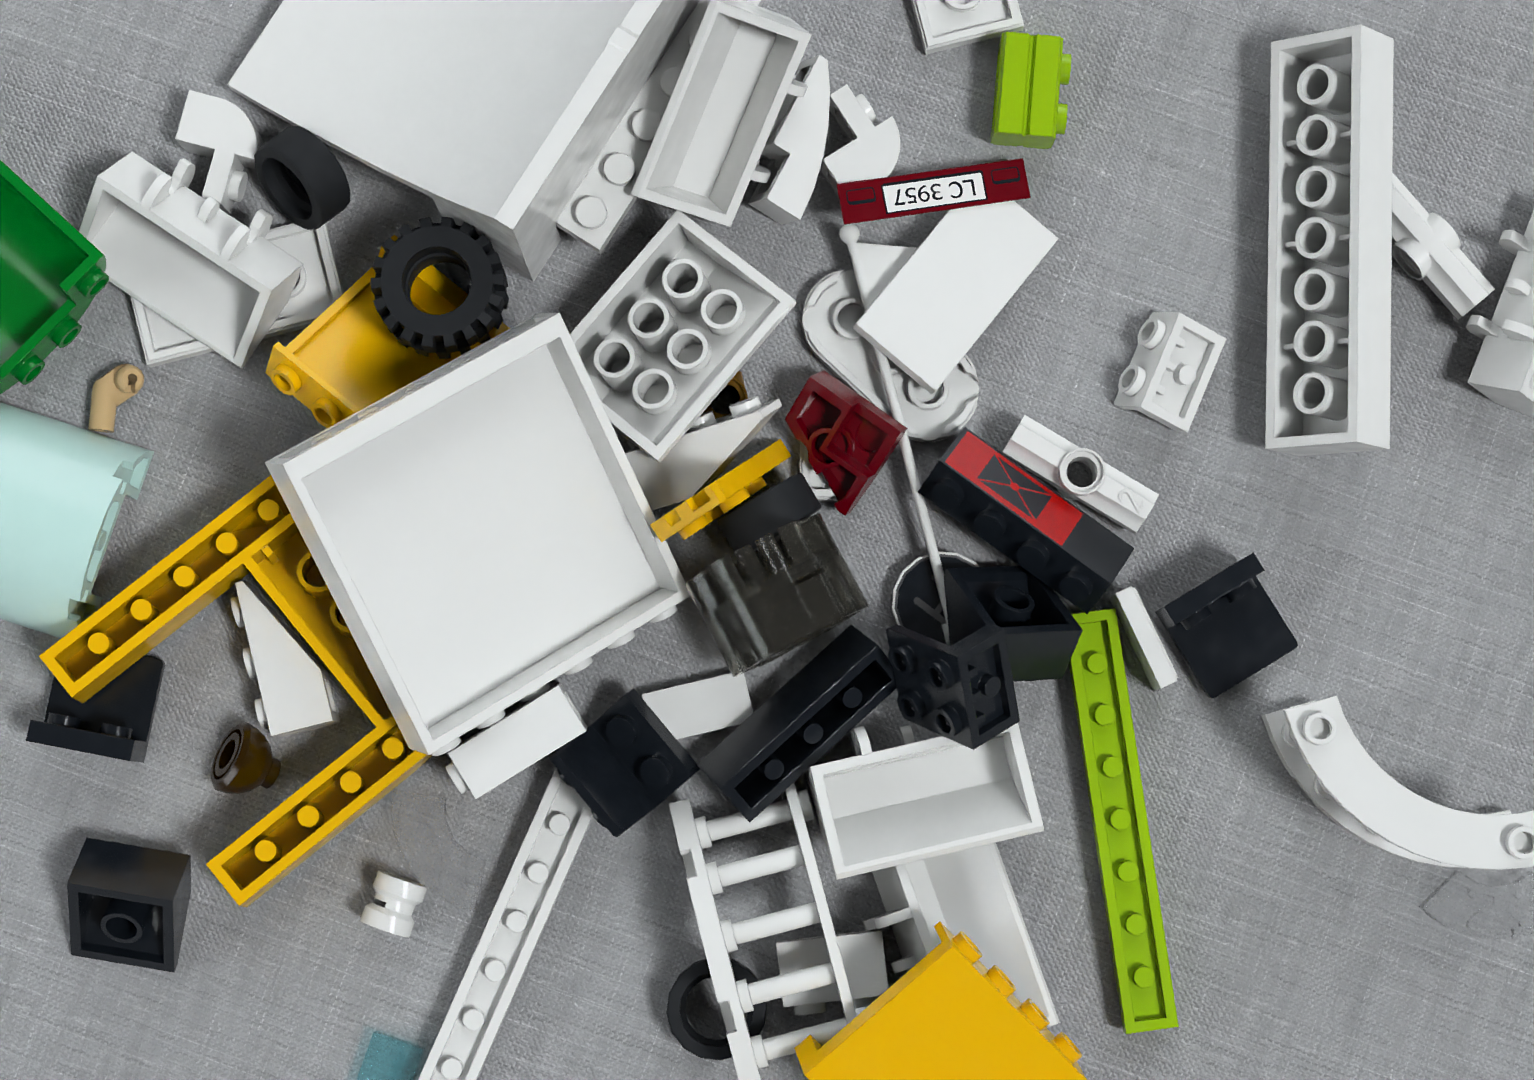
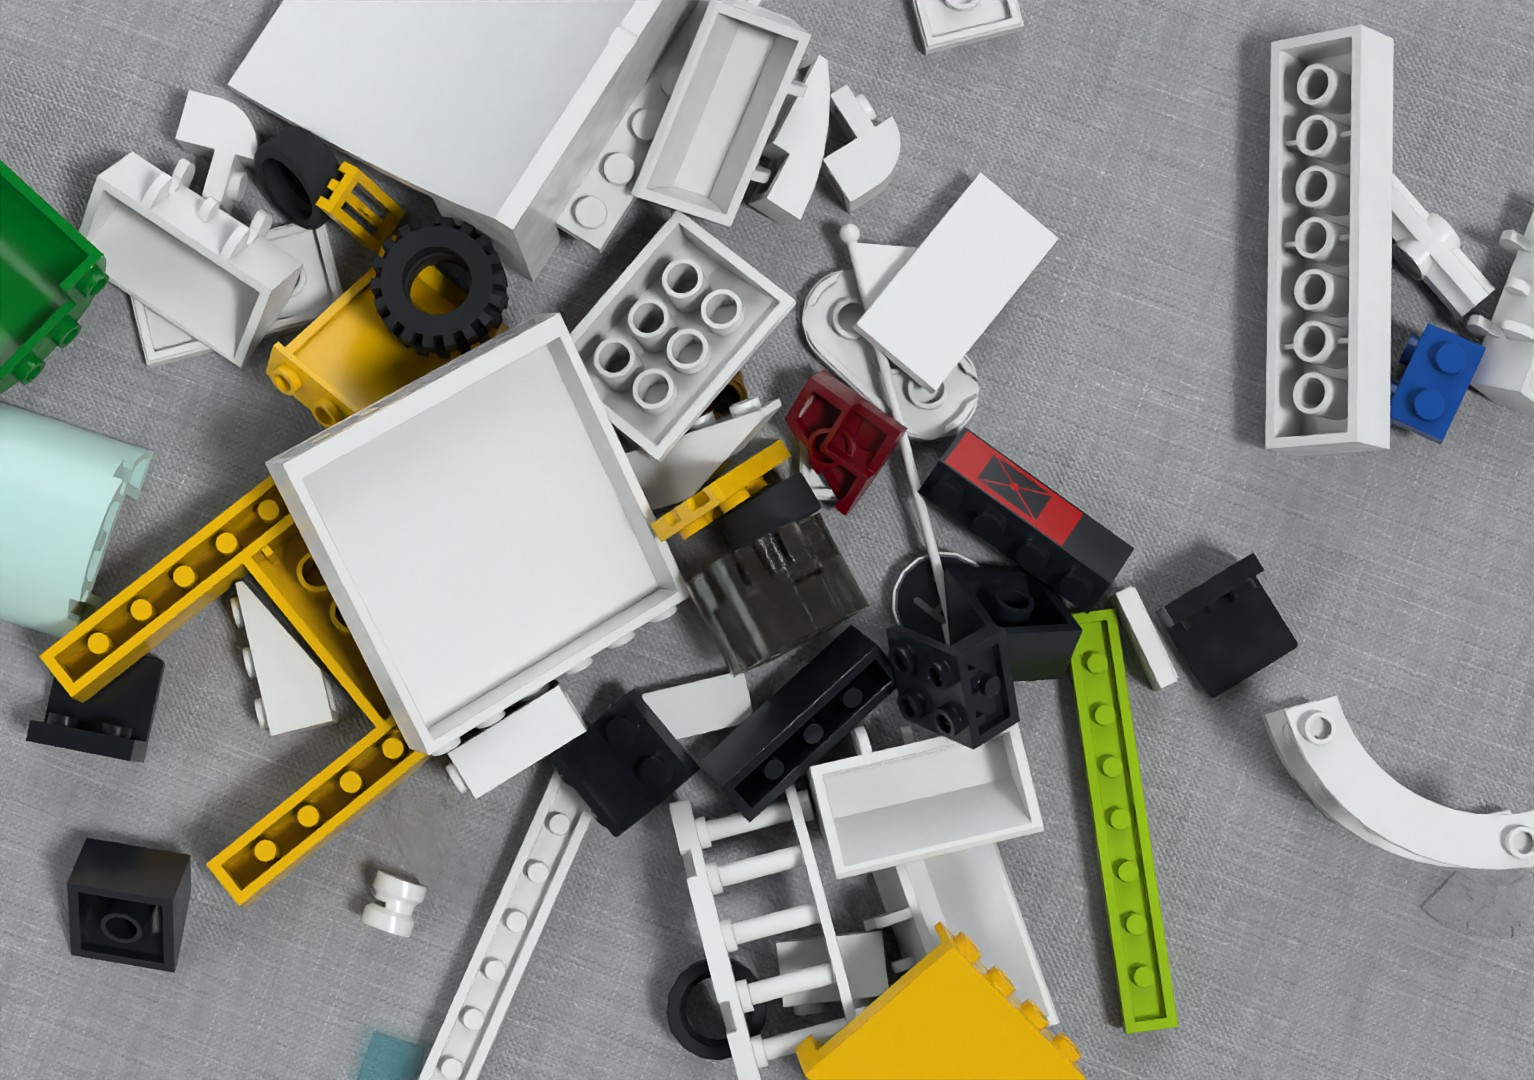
tan arm [88,364,144,433] -> none
dark brown brick [211,722,281,794] -> none
sticker [836,158,1031,225] -> none
lime brick [990,32,1072,149] -> none
white piece [1002,415,1159,534] -> none
white bracket [1114,312,1226,433] -> none
none -> yellow tile [315,161,406,254]
none -> blue bracket [1390,323,1486,445]

